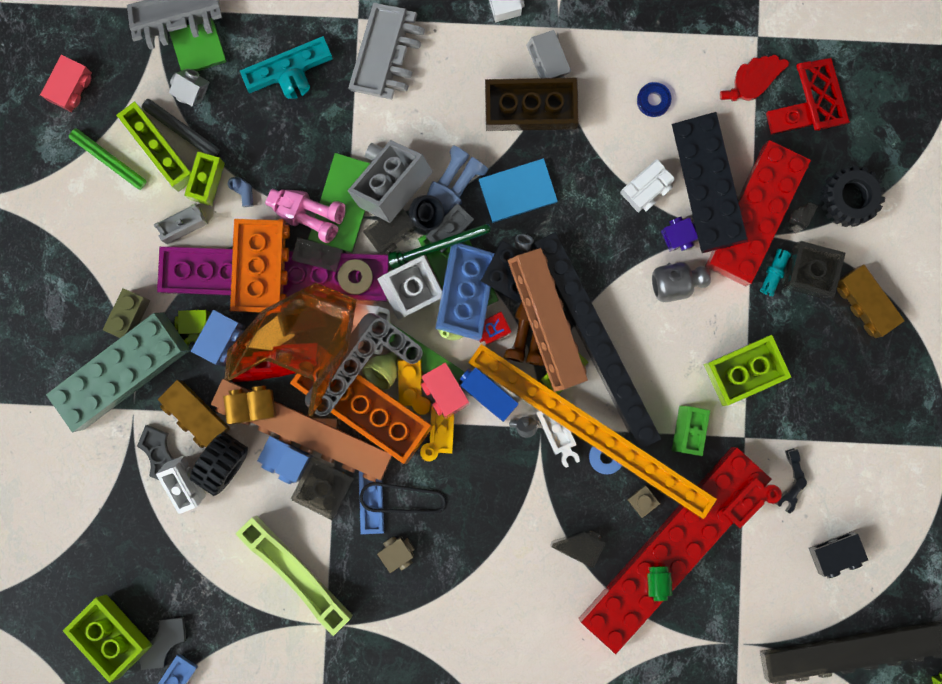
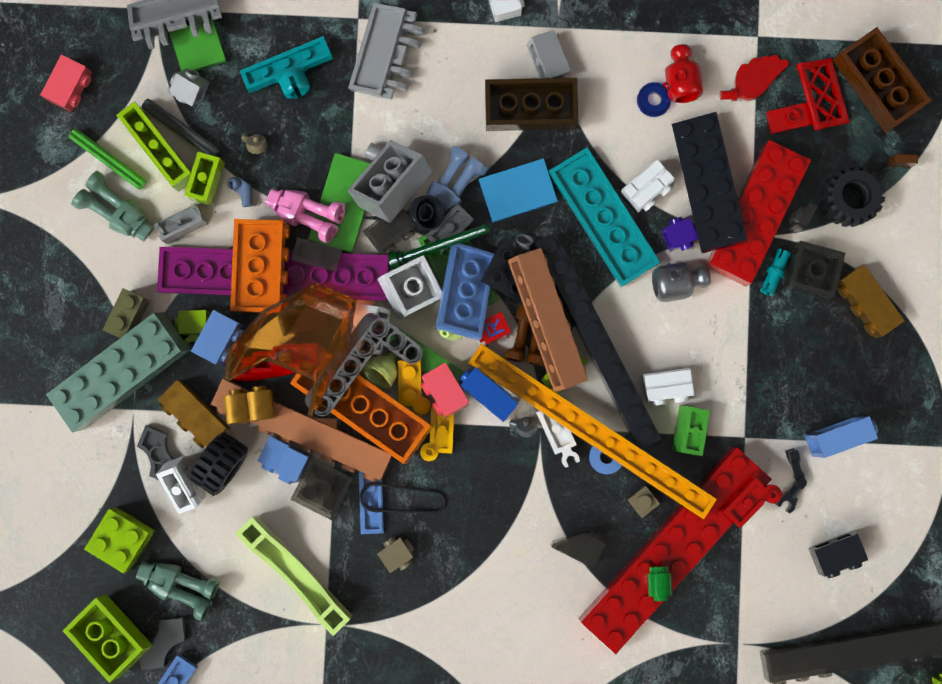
dark tan piece [338,259,373,295] -> none
lime brick [703,335,792,406] -> none
none -> sand green piece [71,171,154,242]
none -> lime brick [84,507,155,573]
none -> sand green piece [136,561,220,621]
none -> dark tan piece [241,134,268,154]
none -> teal plate [548,147,660,288]
none -> white brick [641,368,694,406]
none -> red piece [663,44,703,103]
none -> medium blue window [804,416,878,458]
none -> reddish brown brick [832,27,932,133]
none -> reddish brown tile [887,154,918,168]

